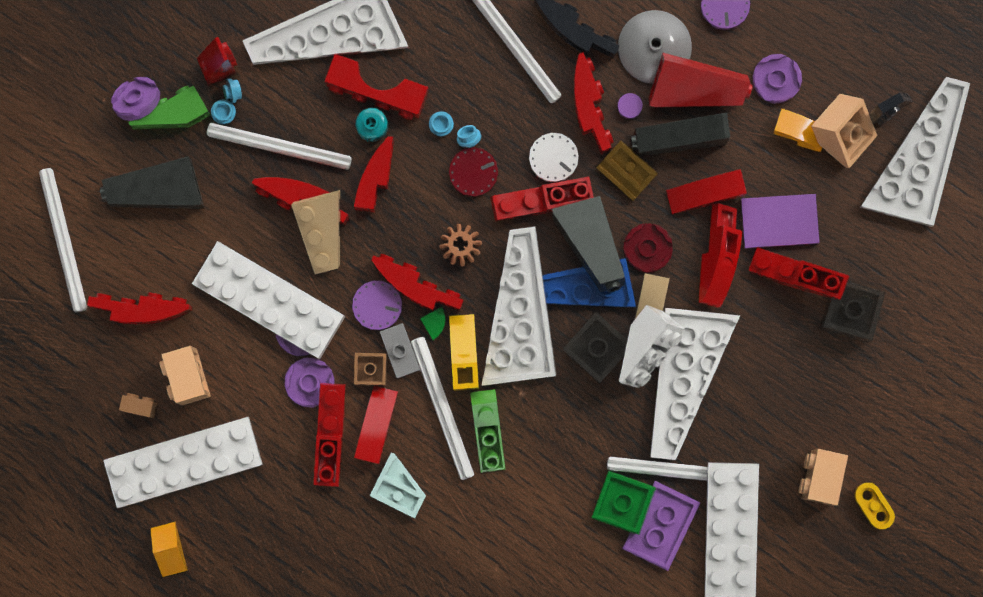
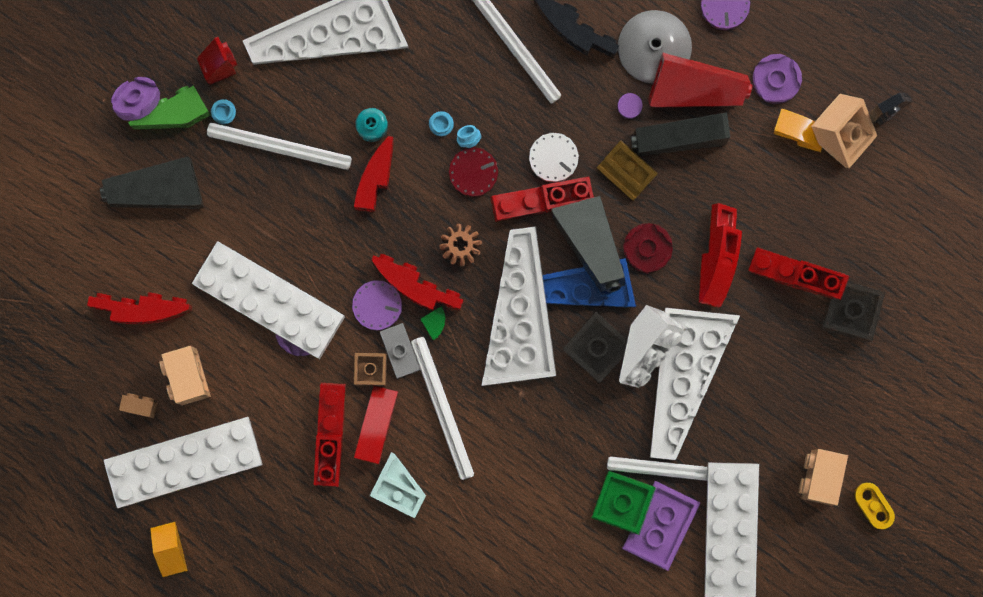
white axle [39,168,87,312] -> none
medium azure plate [223,78,242,103] -> none
red slope [252,177,350,226] -> none
medium lavender tile [285,358,335,407] -> none
tan wing [292,190,340,274] -> none
red arch [325,54,429,120] -> none
yellow slope [449,314,479,391] -> none
bright green slope [470,389,505,473] -> none
red slope [574,52,614,155] -> none
tan slope [635,273,669,319] -> none
red slope [666,169,747,215] -> none
medium lavender tile [741,194,819,249] -> none
white wing [860,77,970,227] -> none

